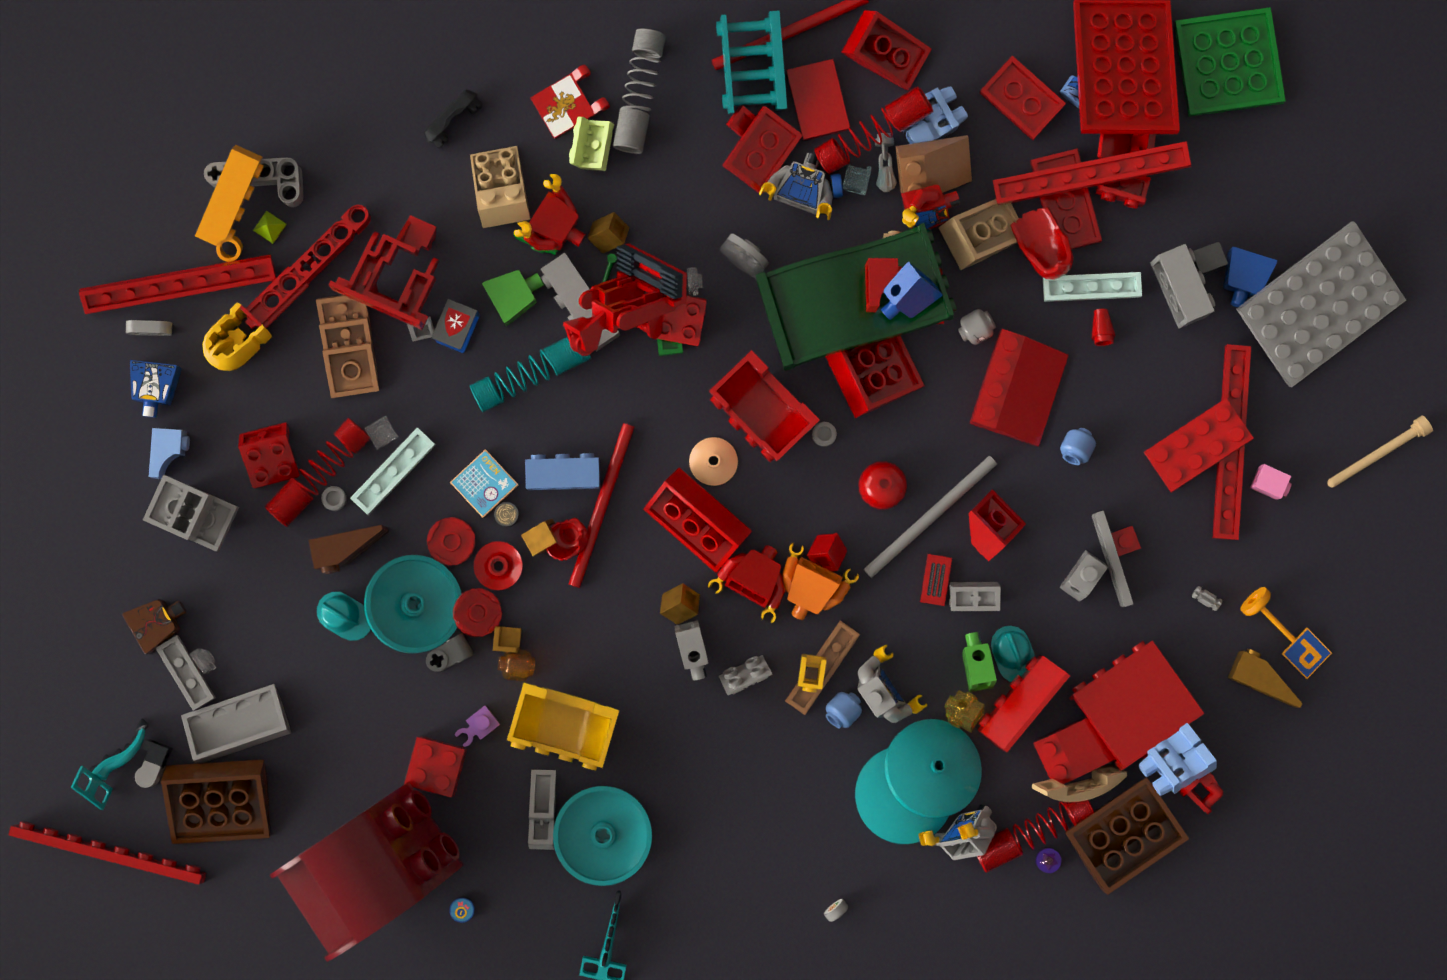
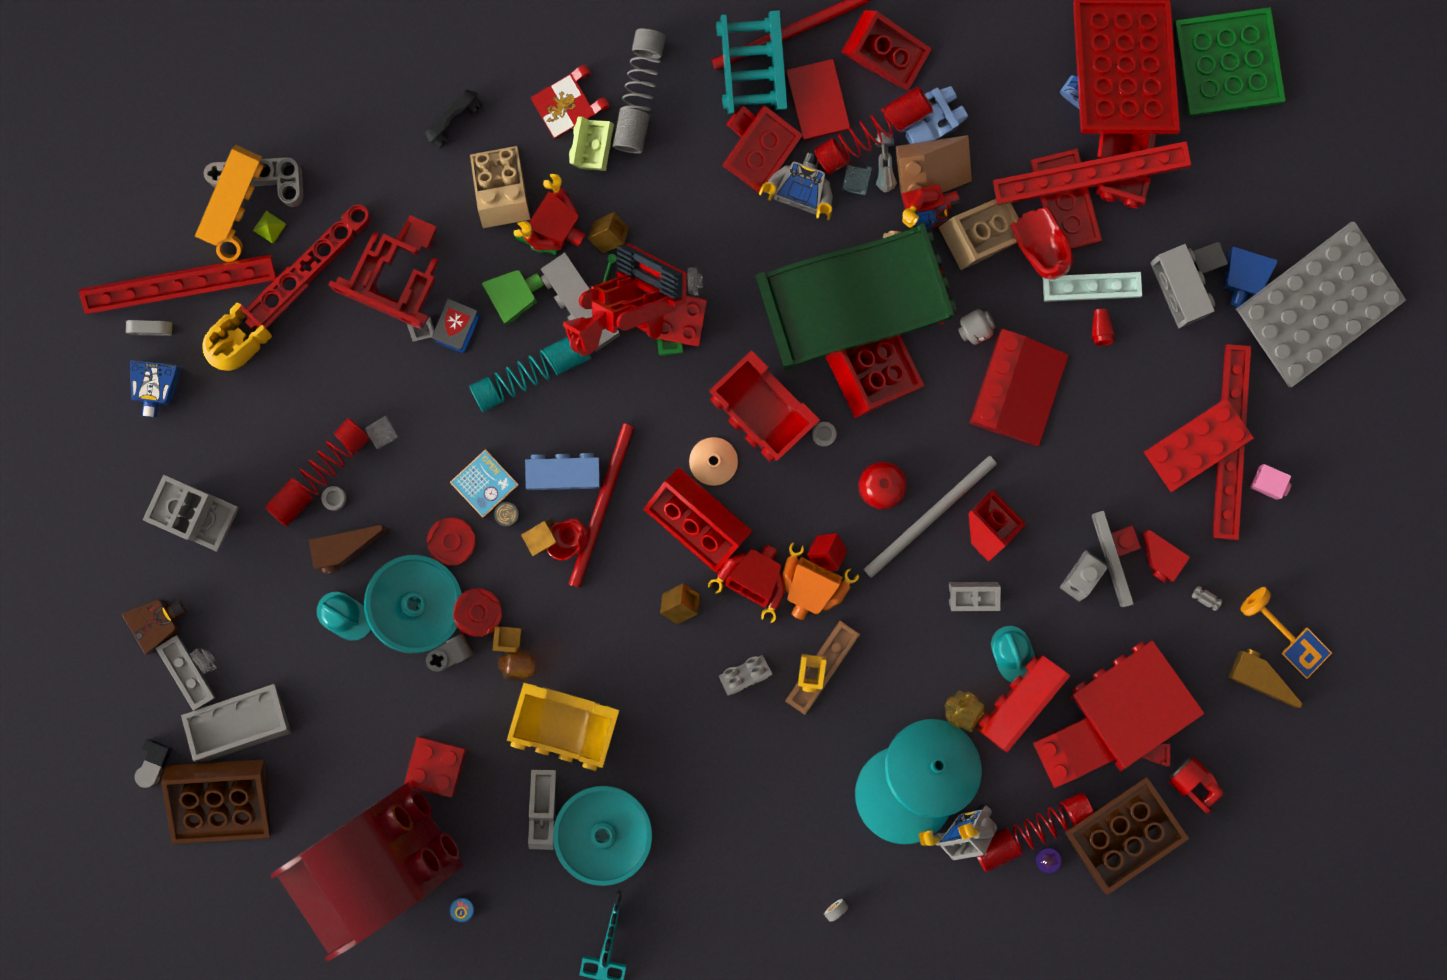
red plate [8,821,207,885] -> none
teal piece [71,719,148,810] -> none
light blue arch [149,428,190,479] -> none
red bracket [238,422,300,488] -> none
medium nougat slope [316,295,379,398] -> none
light aqua plate [350,428,436,515] -> none
medium lavender plate [455,705,501,747] -> none
red dish [474,541,523,590] -> none
light grey torso [674,620,709,680] -> none
clear piece [719,234,769,279] -> none
medium blue head [826,692,862,728] -> none
blue tile [830,174,843,199] -> none
light grey torso [857,645,927,723] -> none
red arch [865,258,902,312] -> none
blue torso [881,261,943,320] -> none
red tile [920,554,952,606] -> none
bright green torso [962,632,997,692] -> none
red plate [979,56,1066,140] -> none
tan slope [1032,764,1127,802] -> none
medium blue head [1060,428,1096,465] -> none
light blue hips [1139,723,1217,796] -> none
tan piece [1327,415,1433,488] -> none
none -> red slope [1143,530,1190,583]

